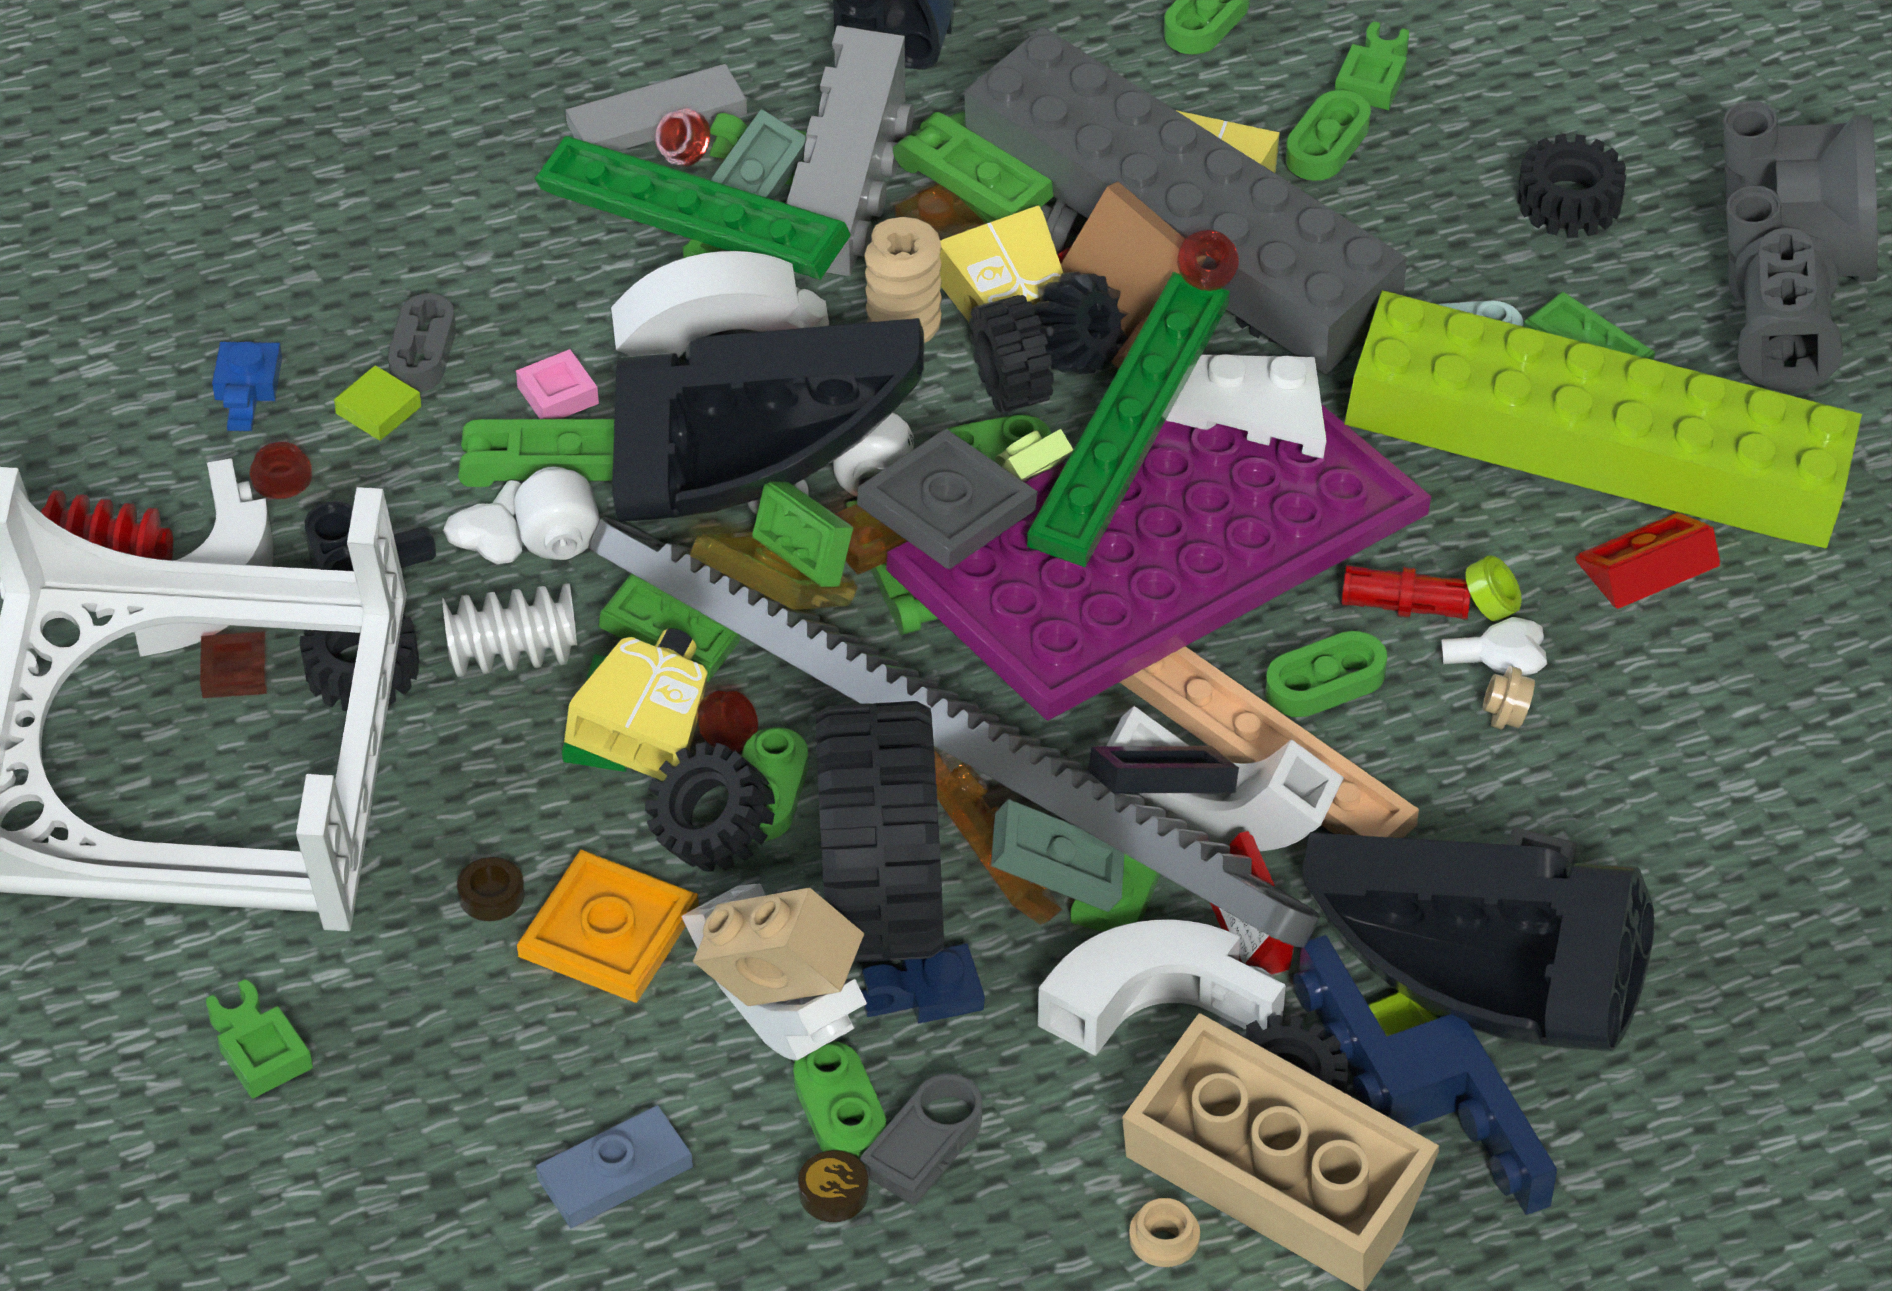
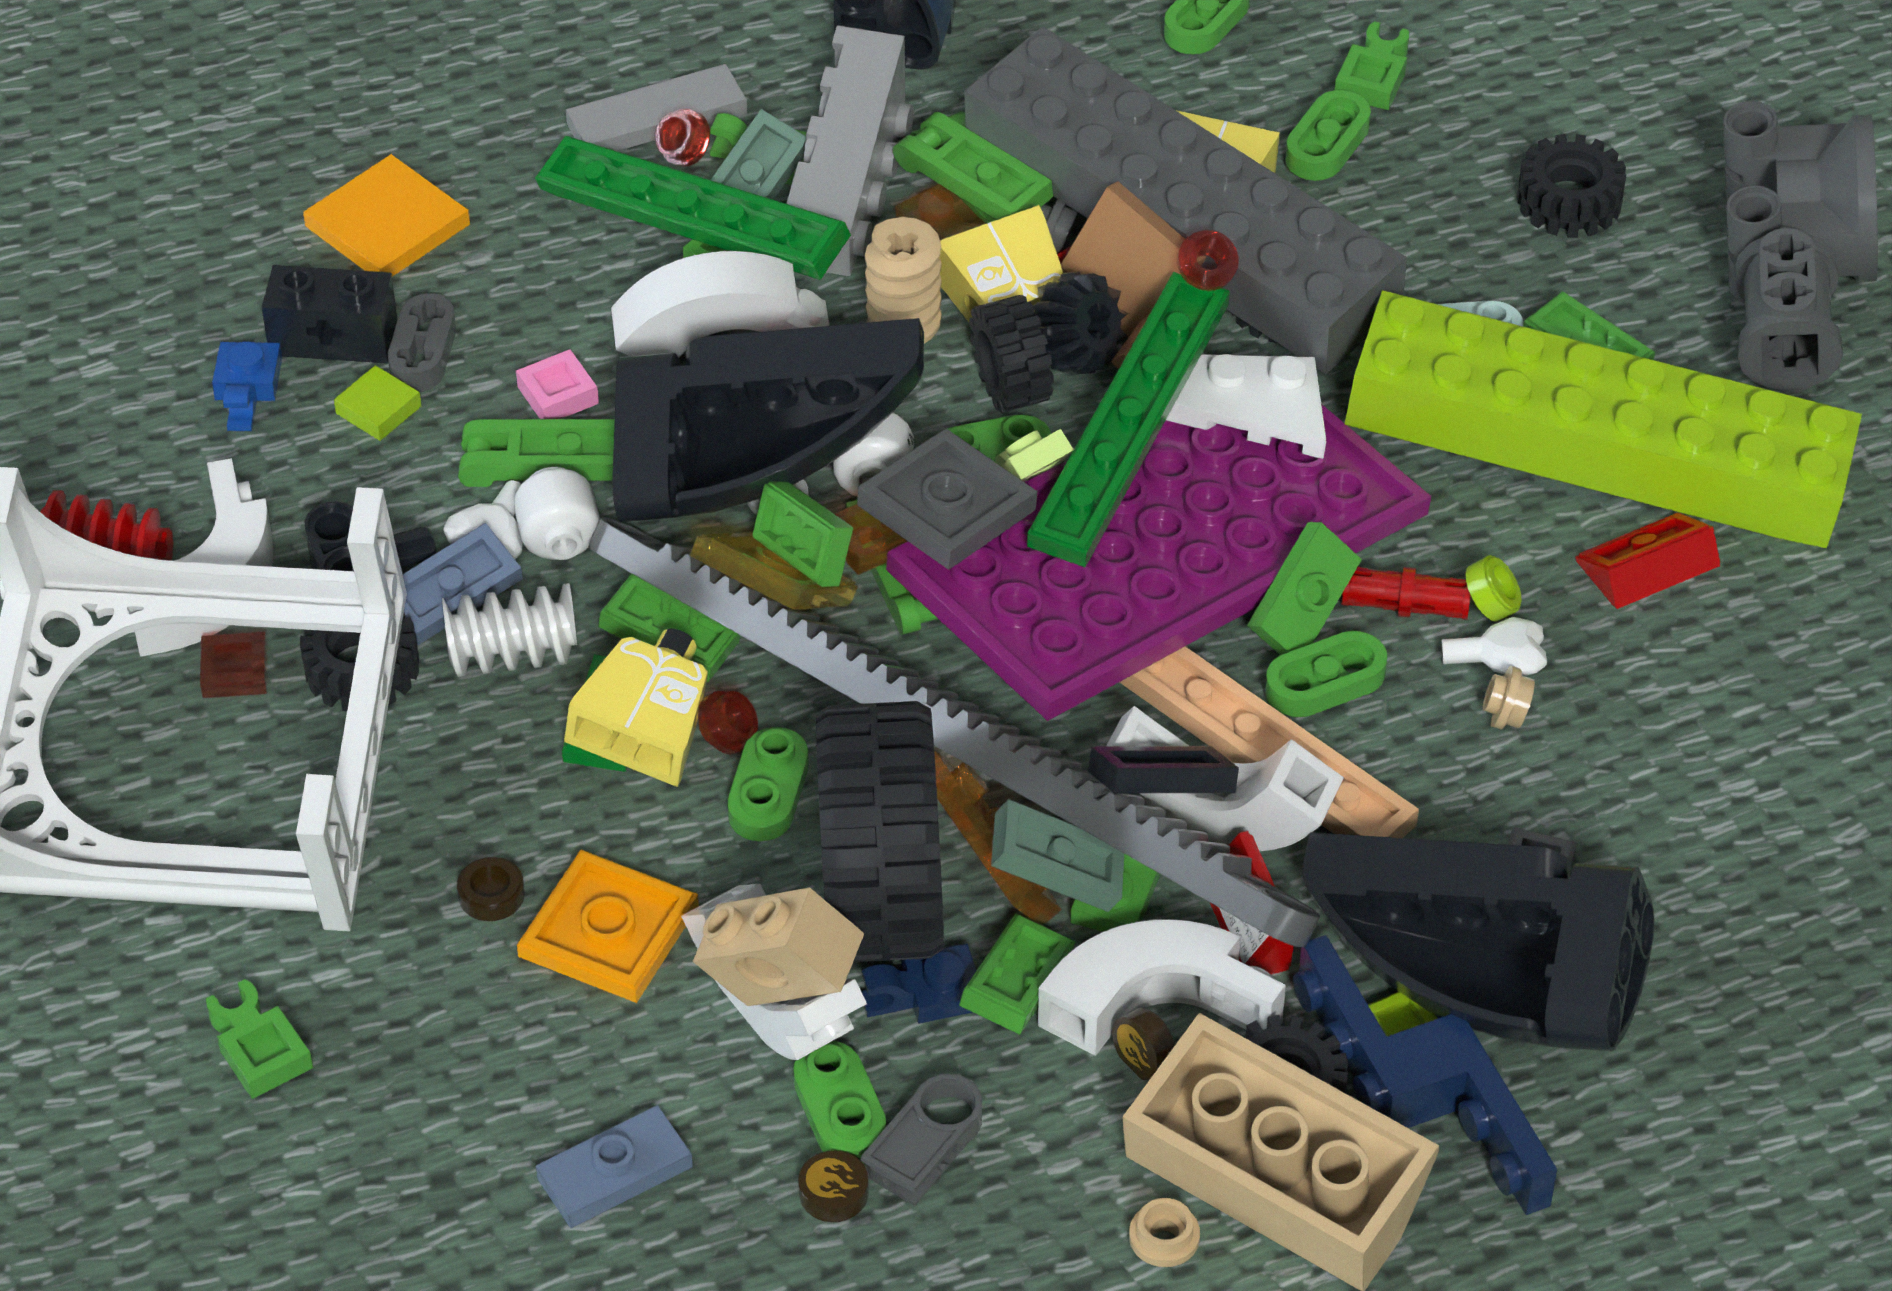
clear red plate [250,442,312,499] -> none
black tyre [645,742,775,872] -> none
none -> black brick [261,265,398,364]
none -> light orange tile [303,154,470,277]
none -> sand blue plate [403,523,523,645]
none -> bright green plate [959,914,1076,1035]
none -> dark brown tile [1112,1008,1175,1080]
none -> bright green plate [1247,522,1362,655]

